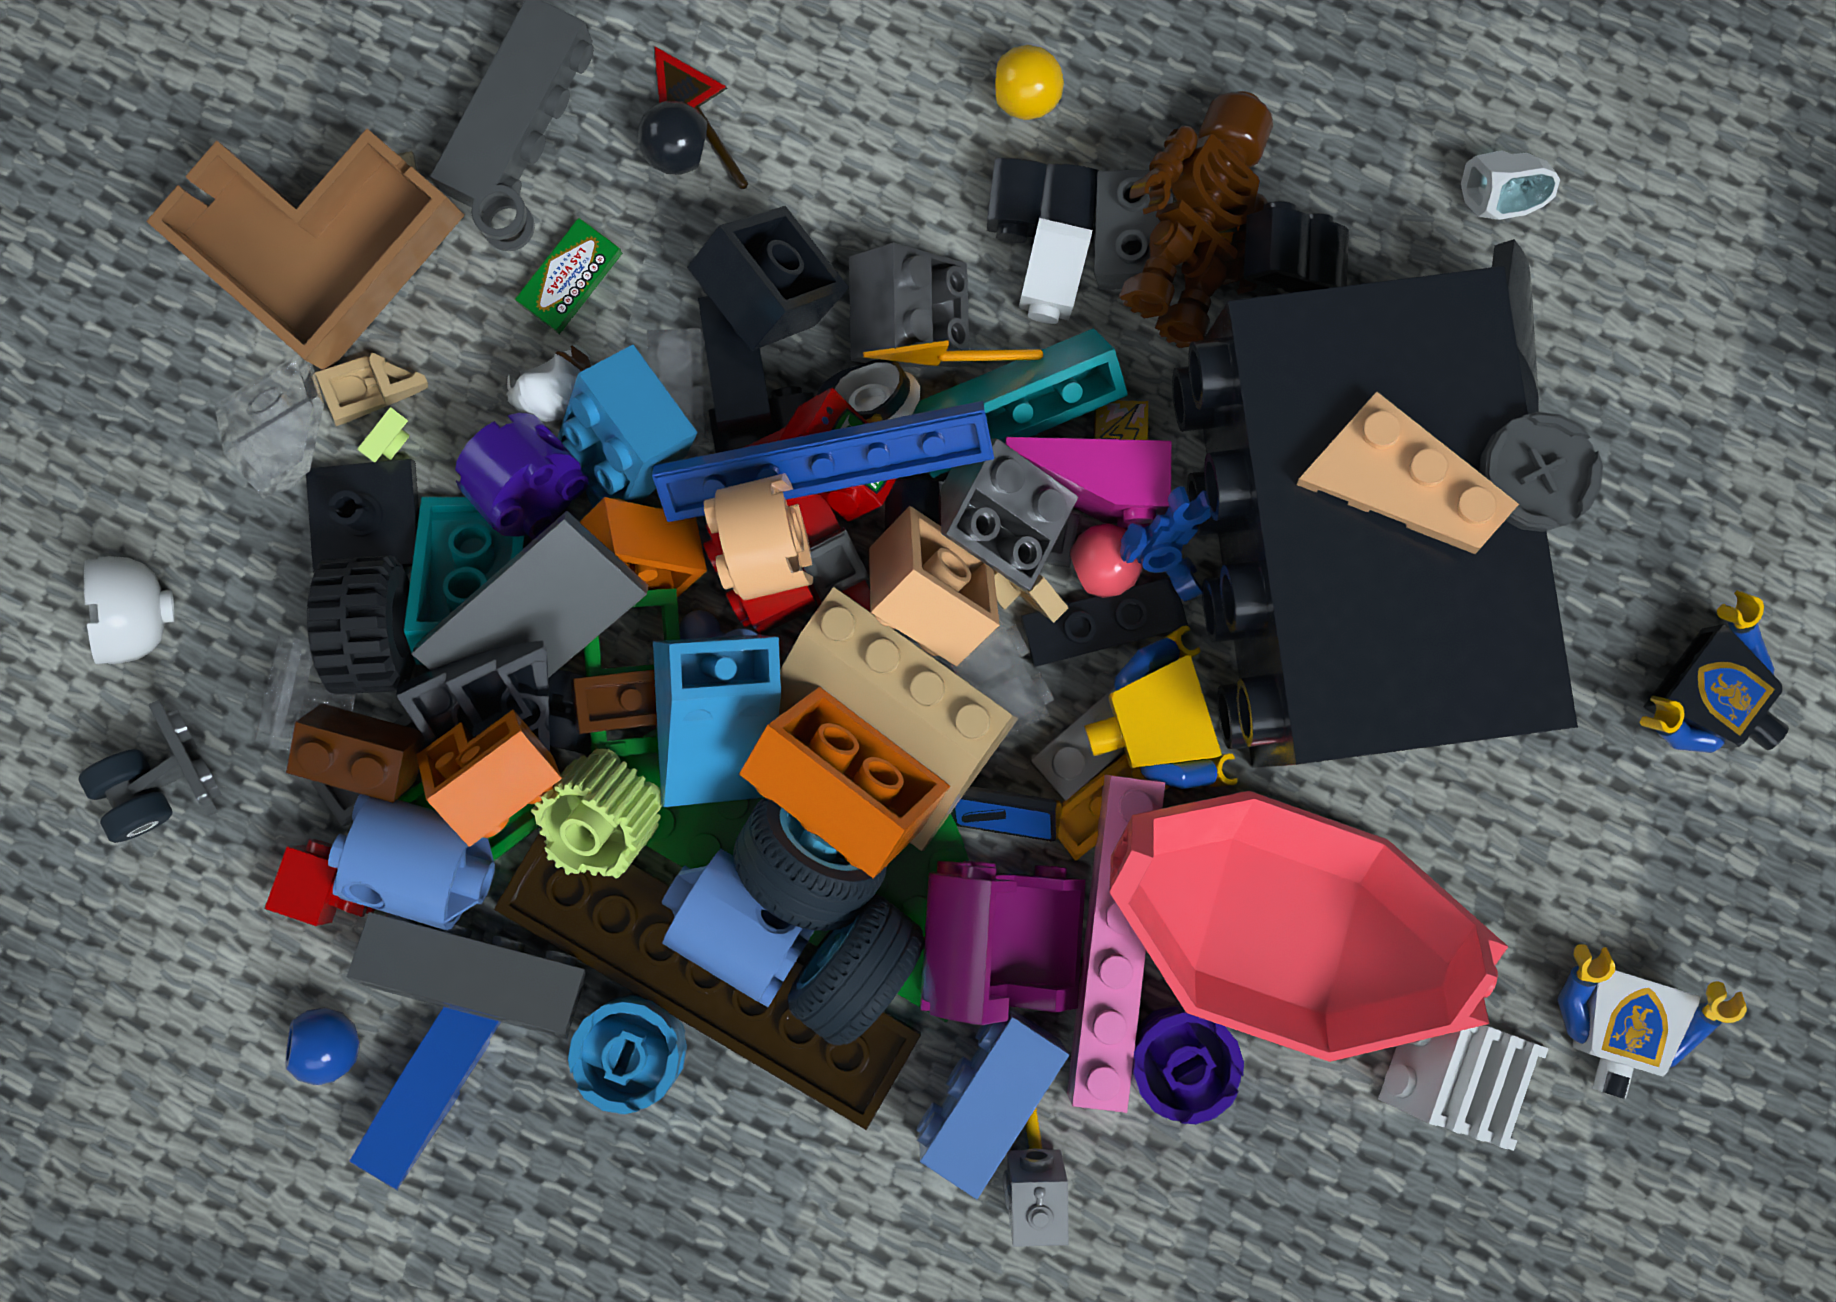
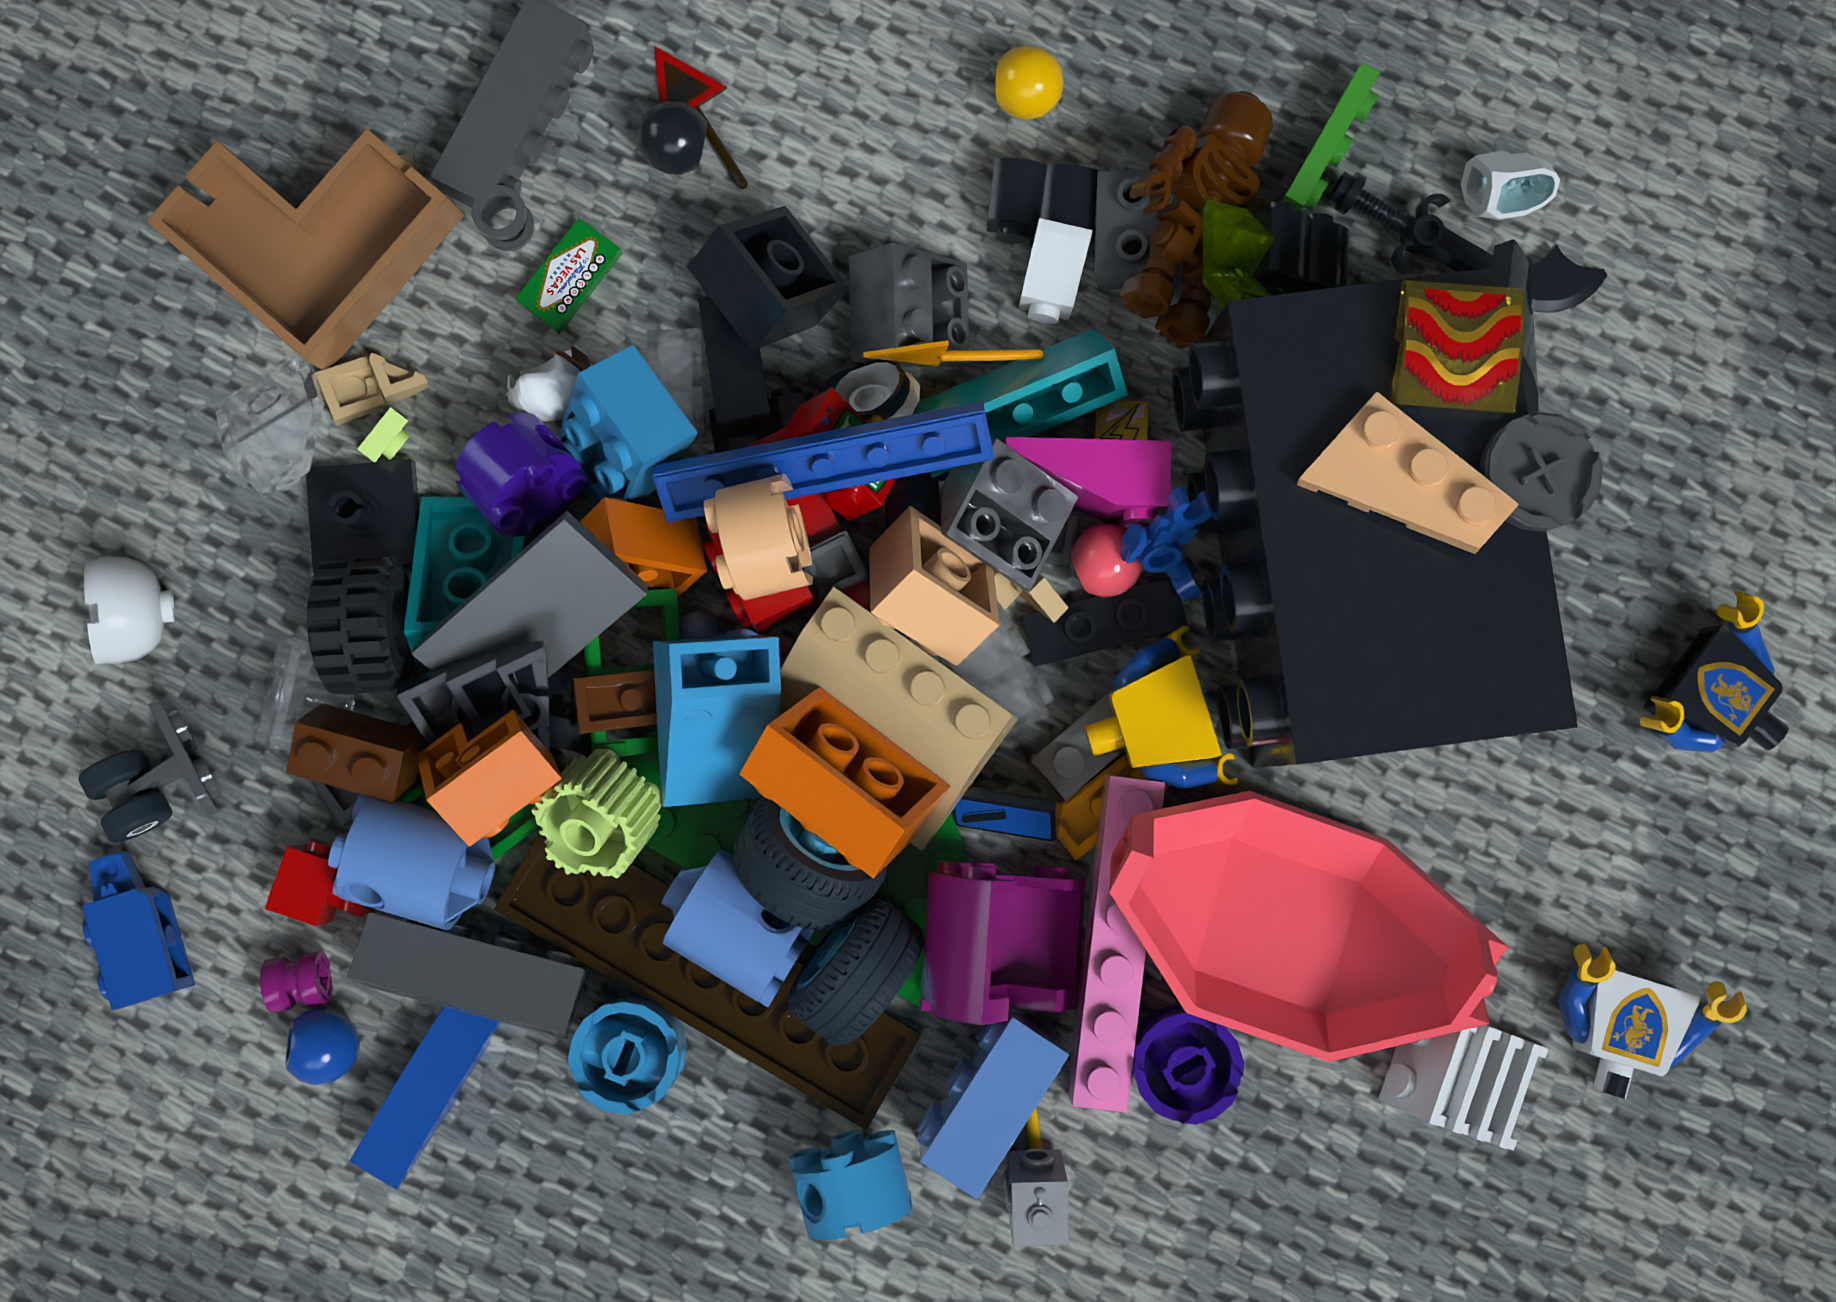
none -> blue hinge [82,852,195,1011]
none -> magenta wheel [260,951,333,1013]
none -> dark azure brick [789,1130,913,1240]
none -> clear neon green slope [1203,199,1275,307]
none -> bright green plate [1282,62,1380,211]
none -> black sword [1328,172,1607,313]
none -> slope [1391,279,1525,413]

